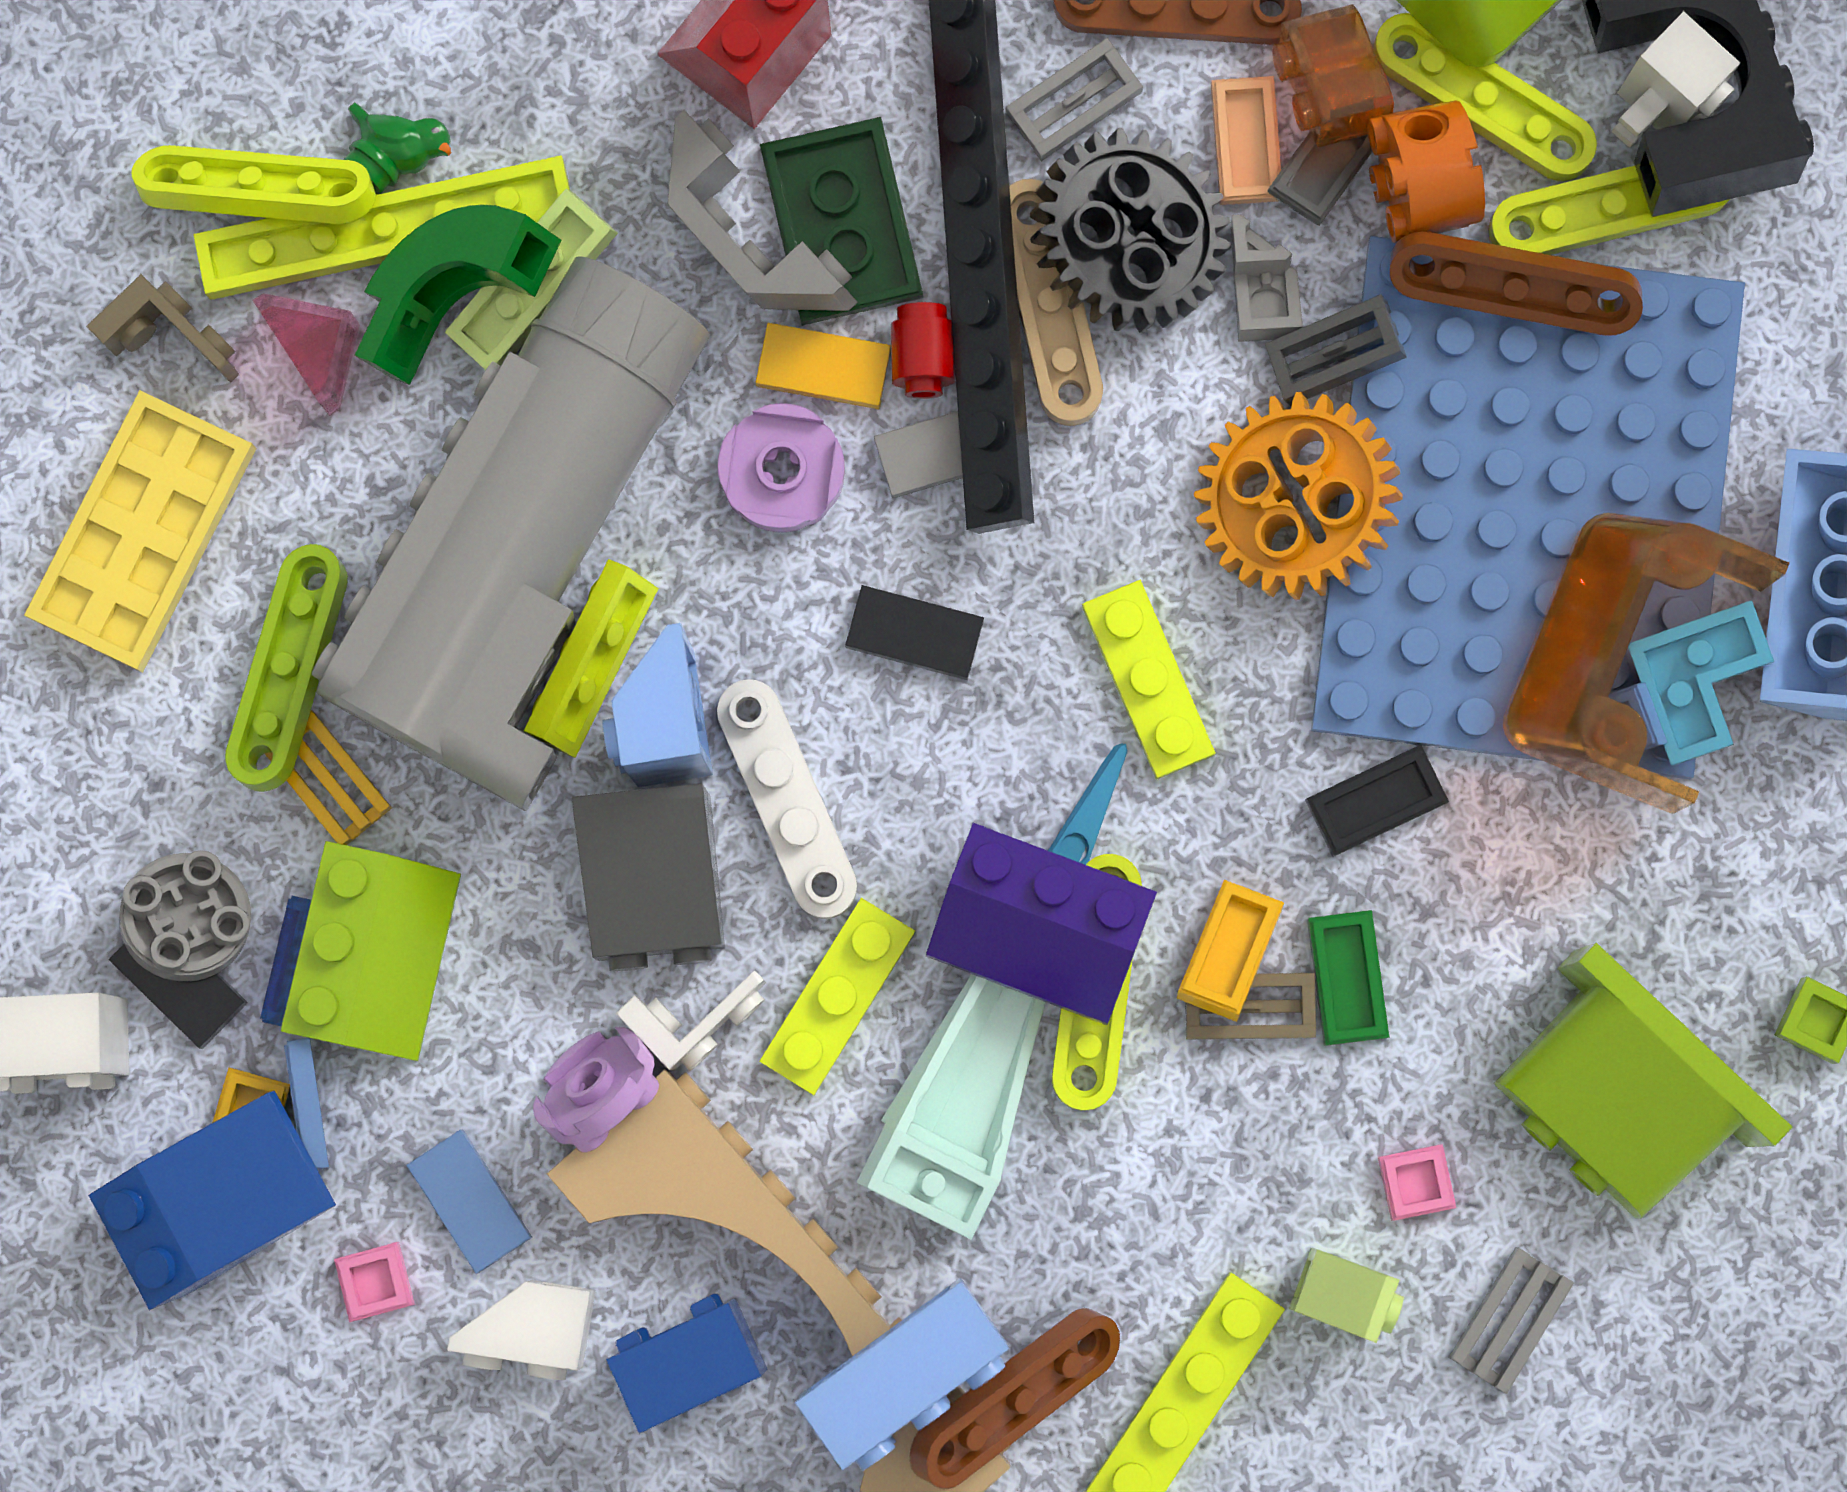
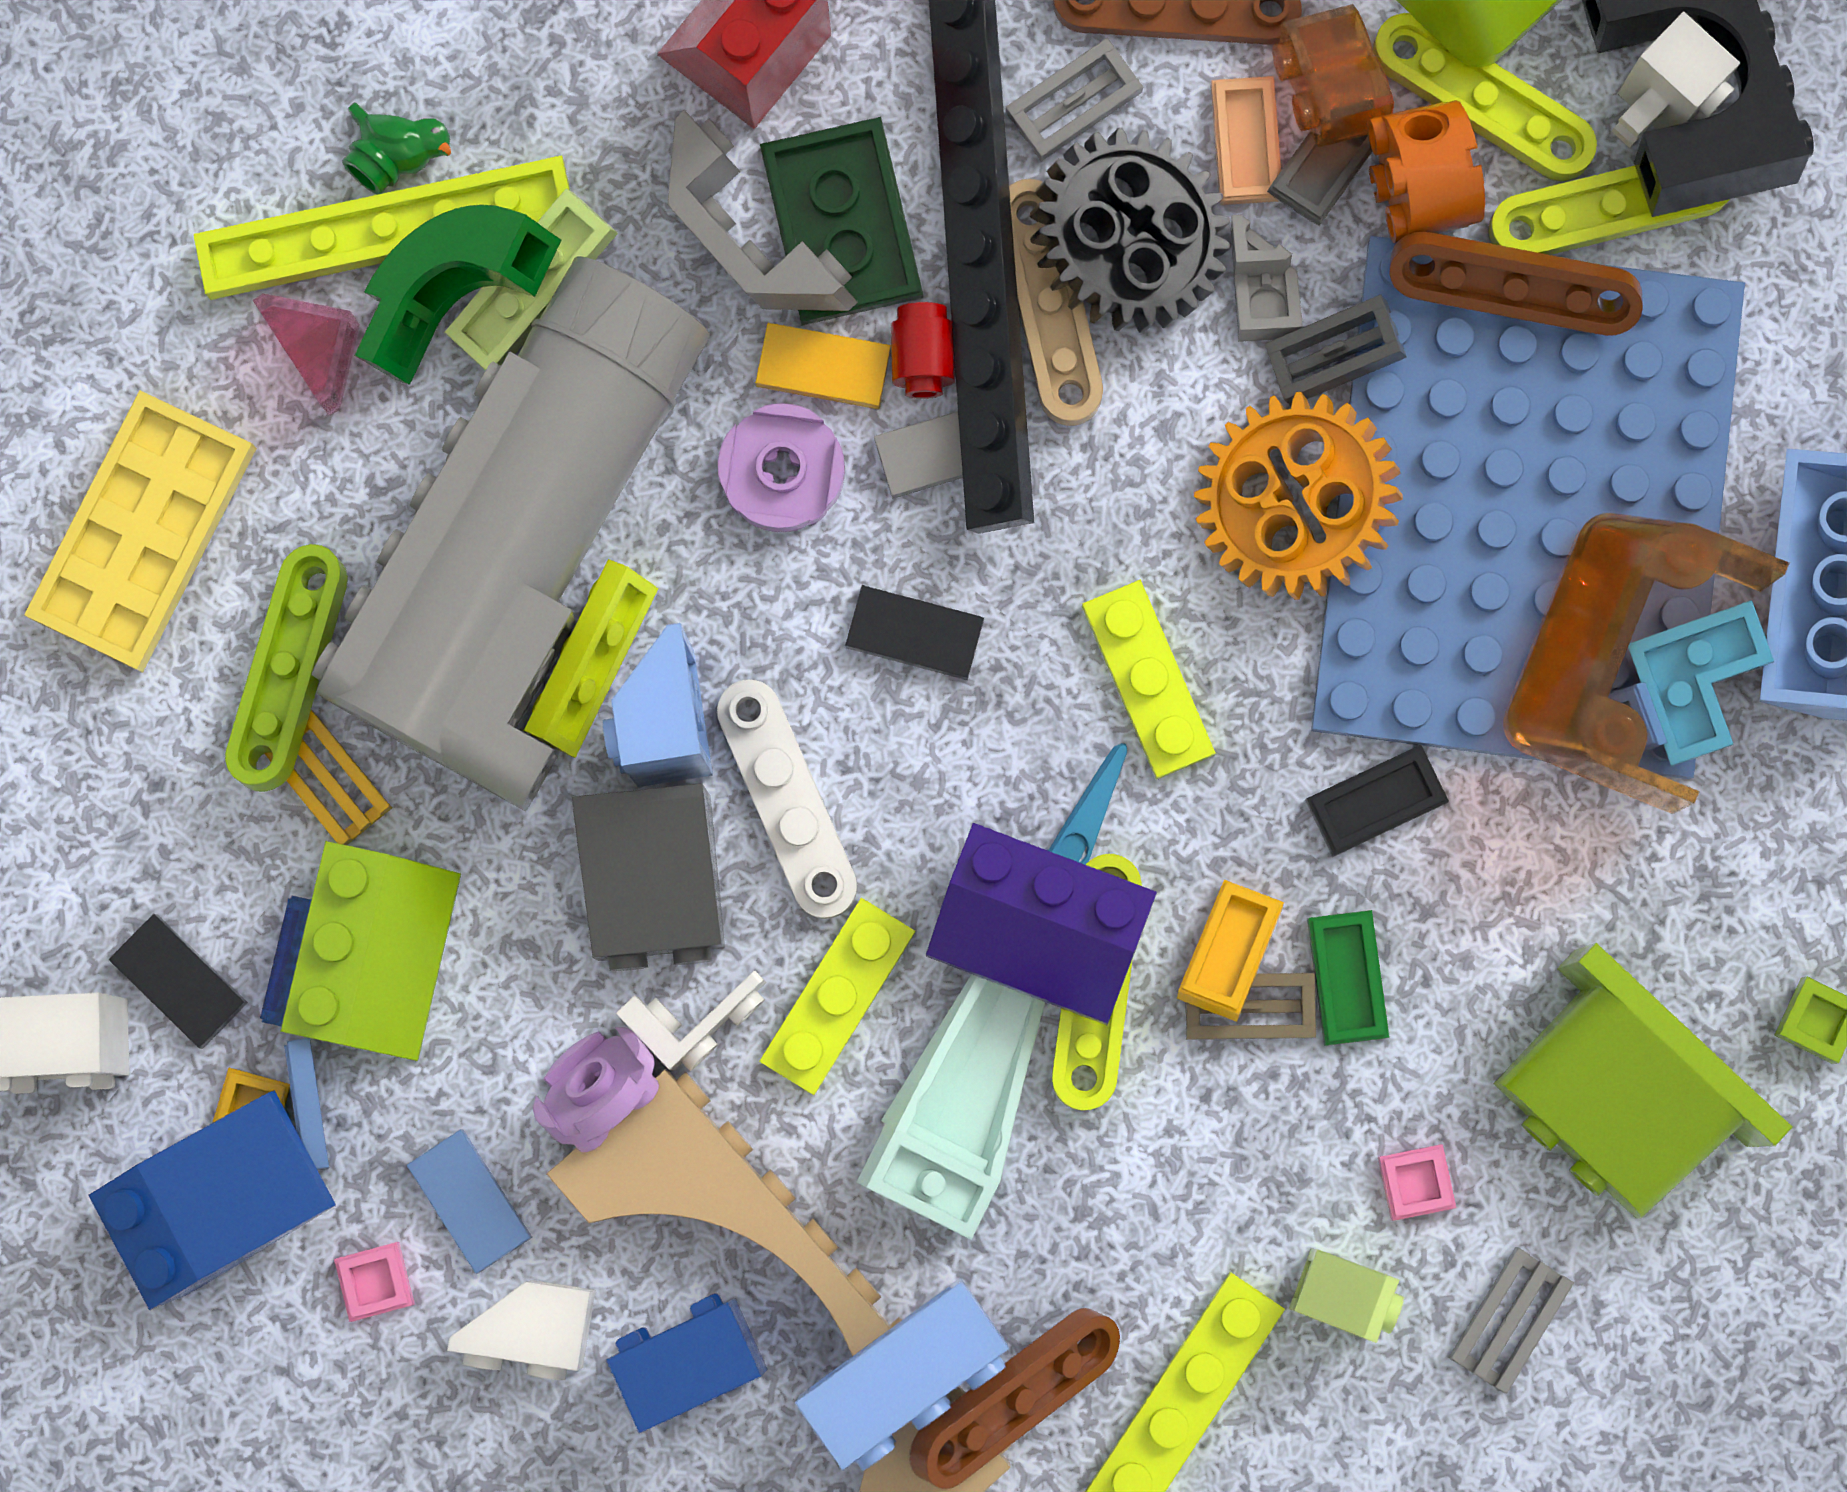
dark tan bracket [86,274,239,383] -> none
light grey tile [119,850,251,981] -> none
neon yellow plate [131,145,375,224] -> none

